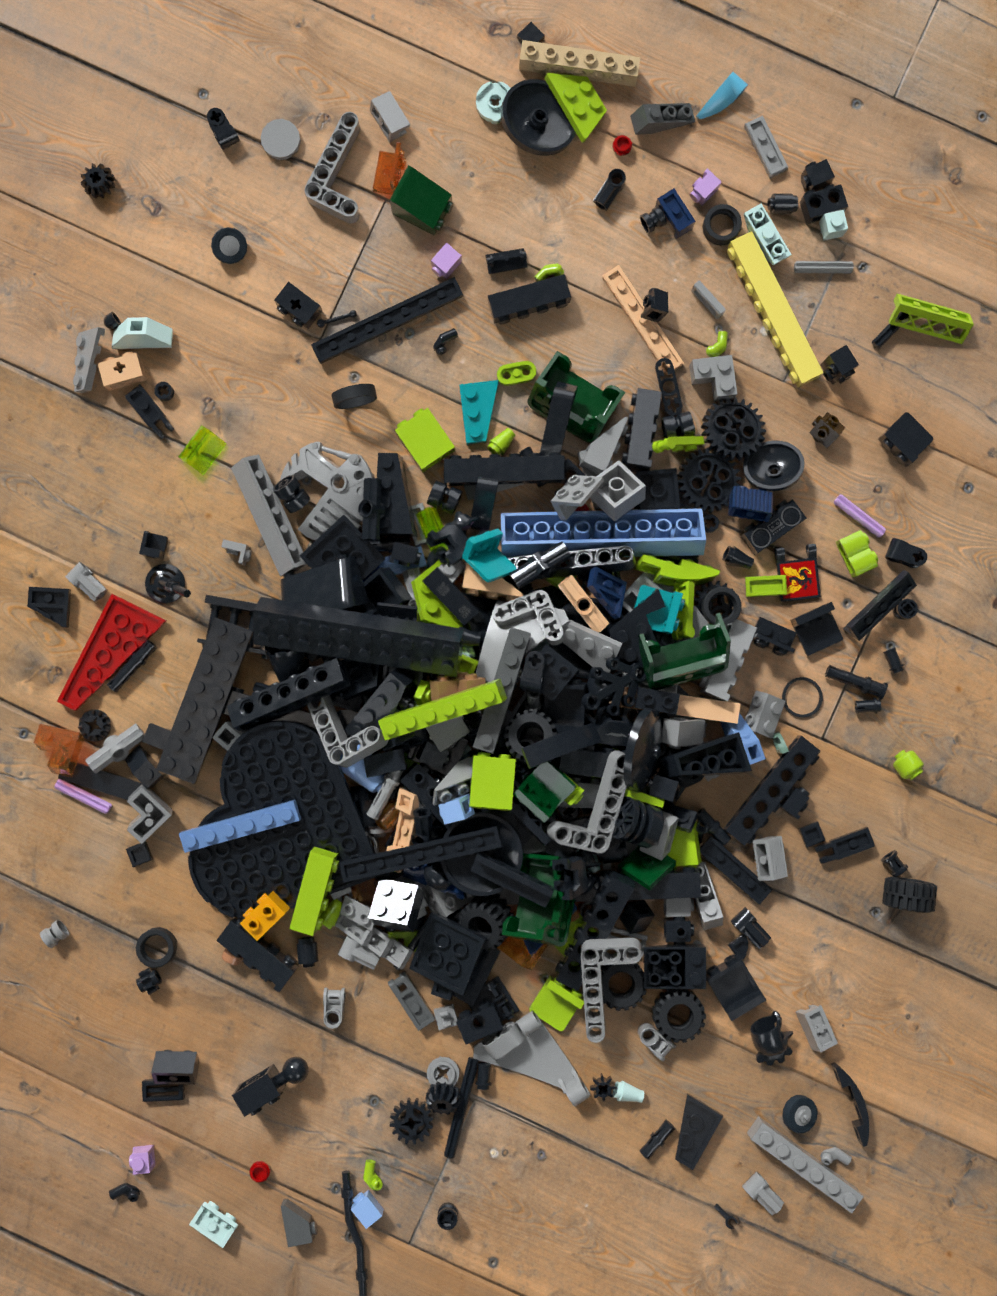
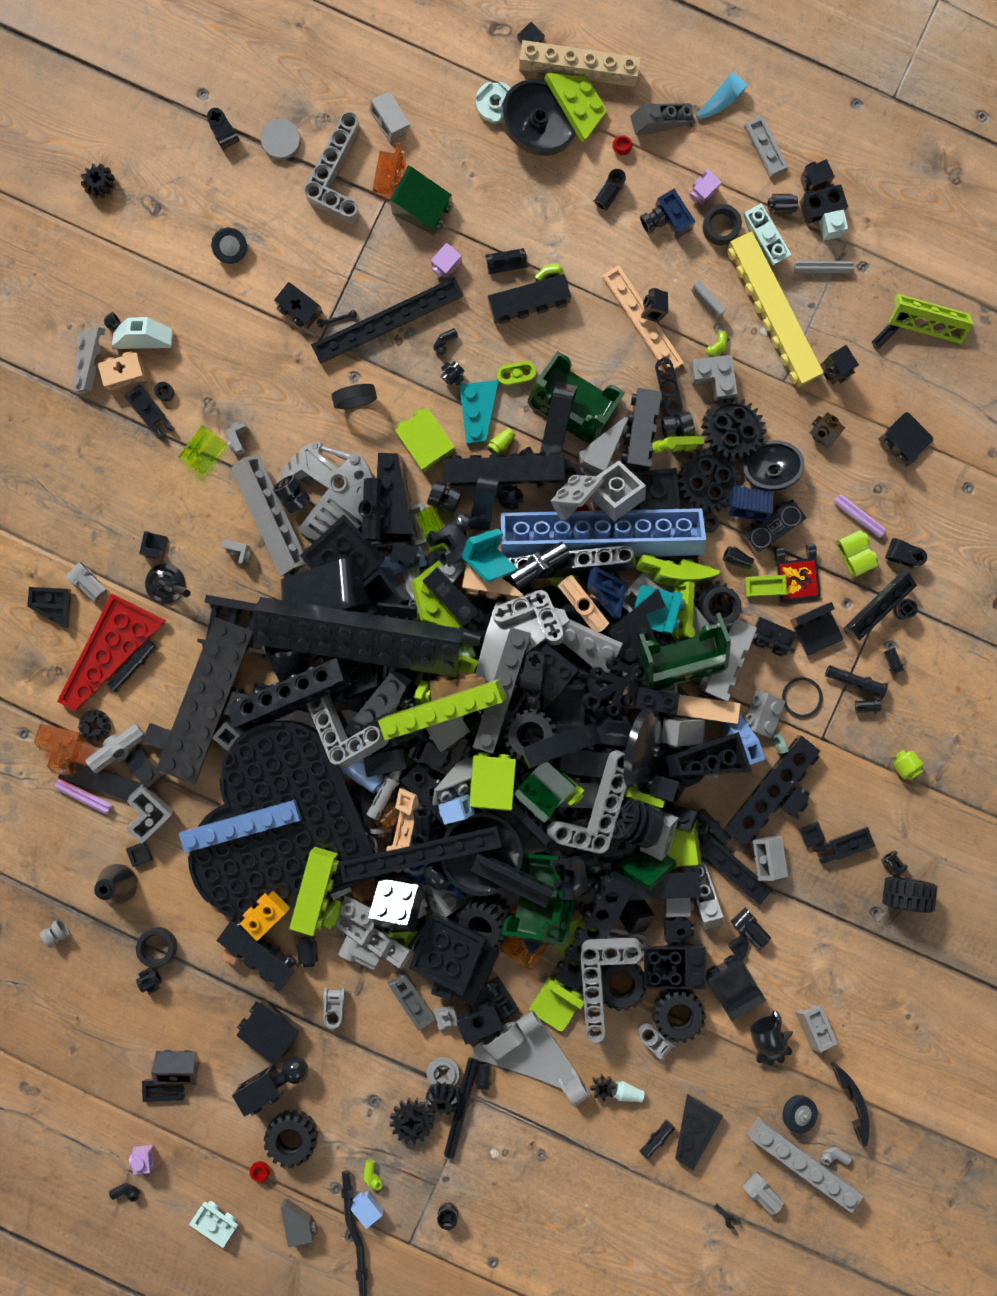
none -> black cone [94,864,137,905]
none -> light grey bracket [226,422,249,455]
none -> black brick [236,998,302,1065]
none -> black tyre [264,1109,318,1168]
none -> black gear [440,361,465,386]
none -> black gear [498,485,523,510]

